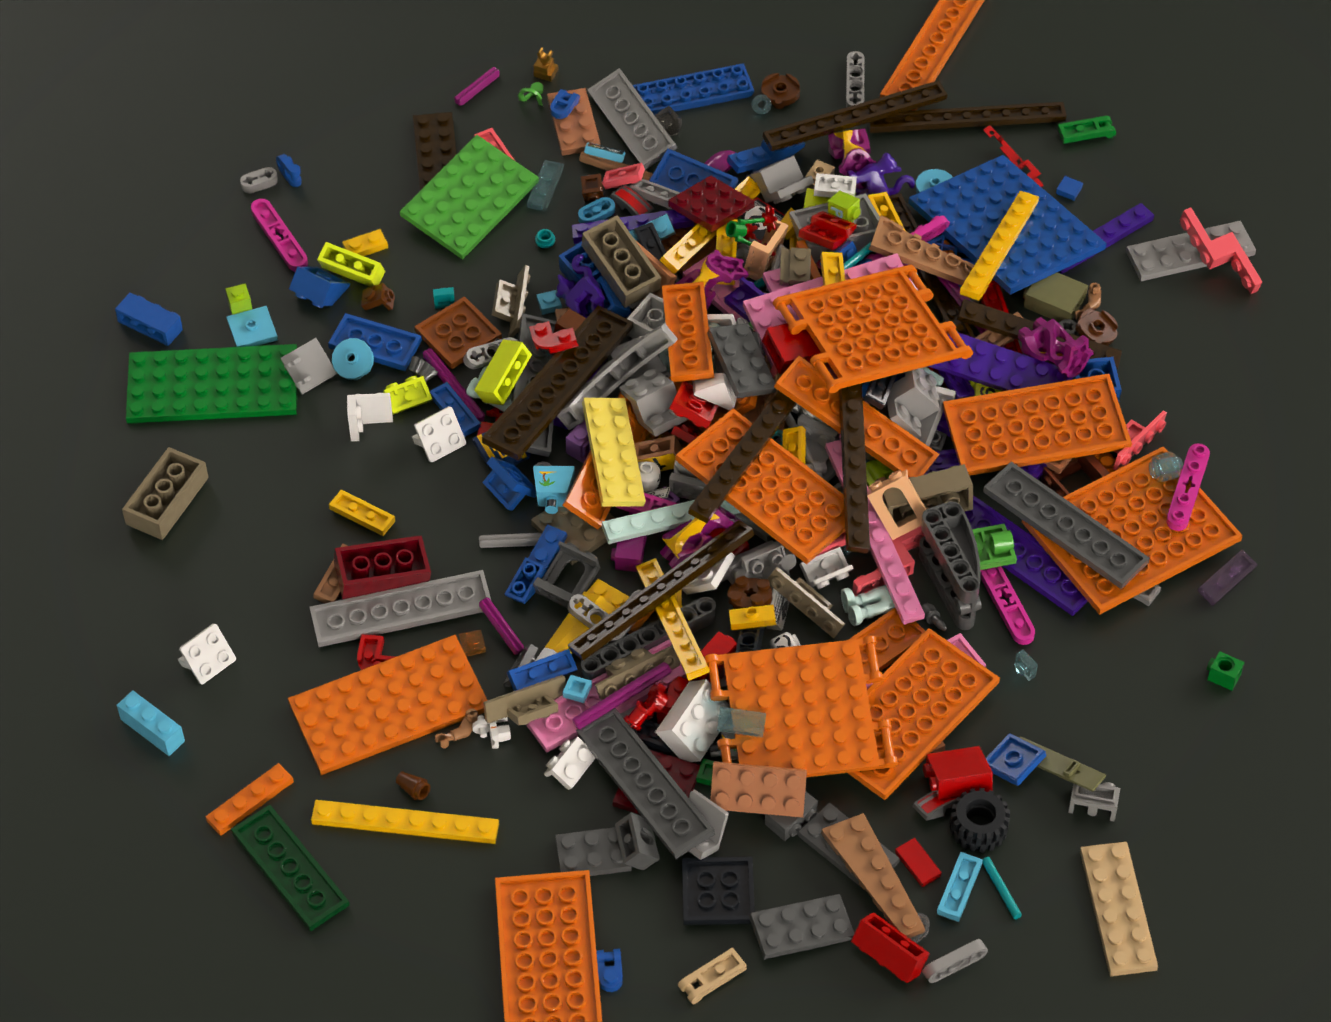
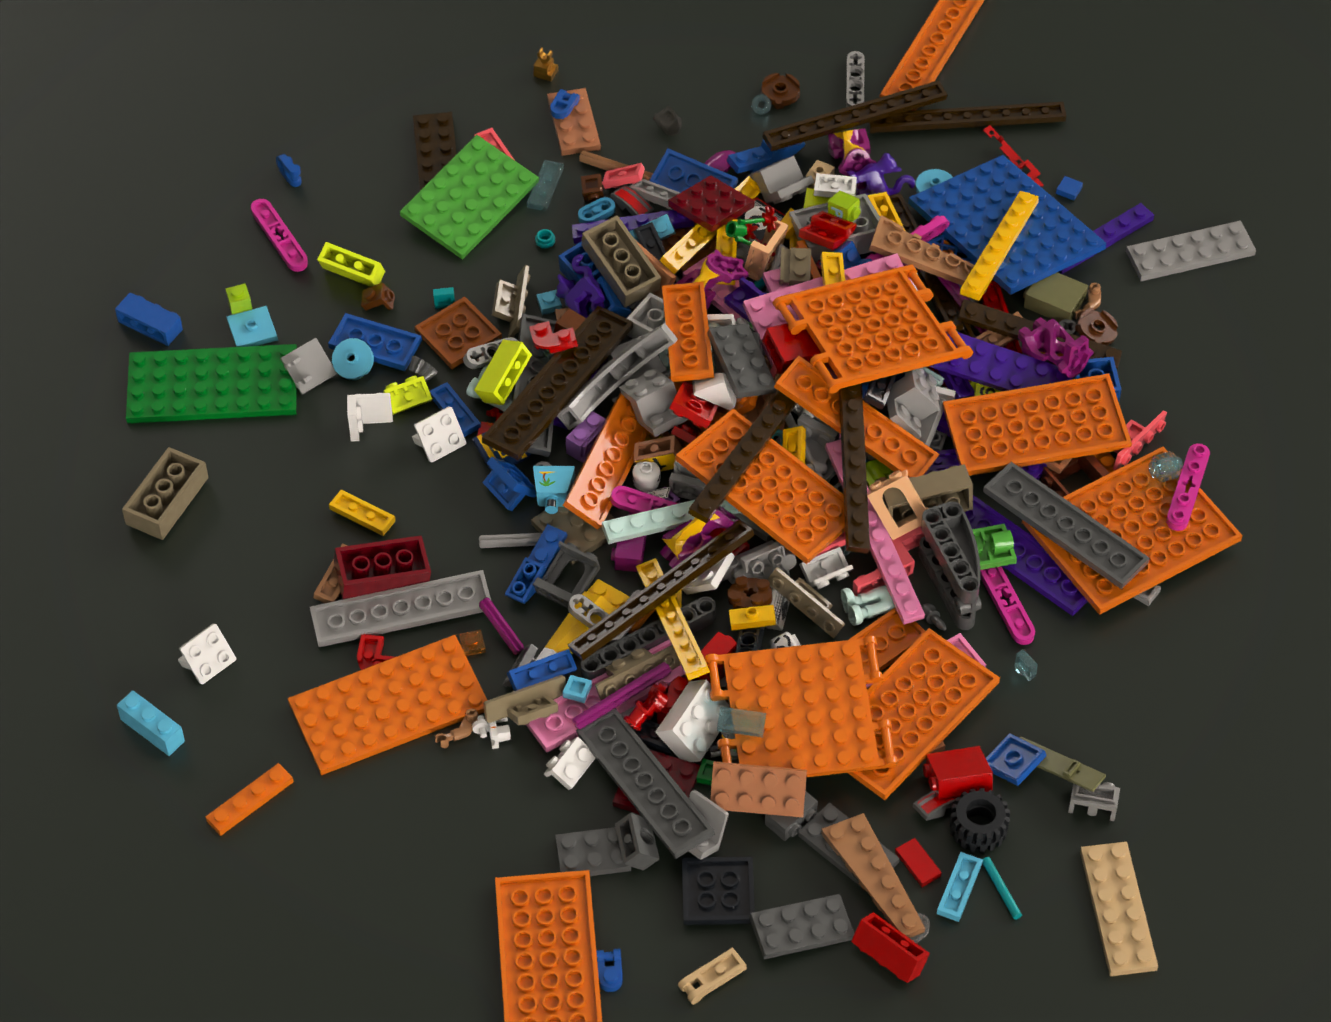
dark green plate [231,804,350,932] -> none
light grey beam [240,167,278,193] -> none
blue slope [289,266,350,308] -> none
yellow plate [311,800,499,844] -> none
yellow plate [342,229,388,256] -> none
reddish brown cone [396,771,430,800] -> none
magenta axle [423,348,485,422] -> none
magenta axle [454,67,500,106] -> none
bright green piece [518,82,543,106] -> none
light yellow plate [582,398,646,506] -> none
medium azure tile [584,142,626,163] -> none
light grey plate [587,68,677,170] -> none
blue plate [632,63,754,116] -> none
teal bar [844,242,872,270] -> none
light grey beam [922,939,988,983] -> none
green plate [1057,116,1116,144] -> none
coral bracket [1180,207,1262,294] -> none
clear purple plate [1197,549,1258,606] -> none
green brick [1206,651,1244,691] -> none

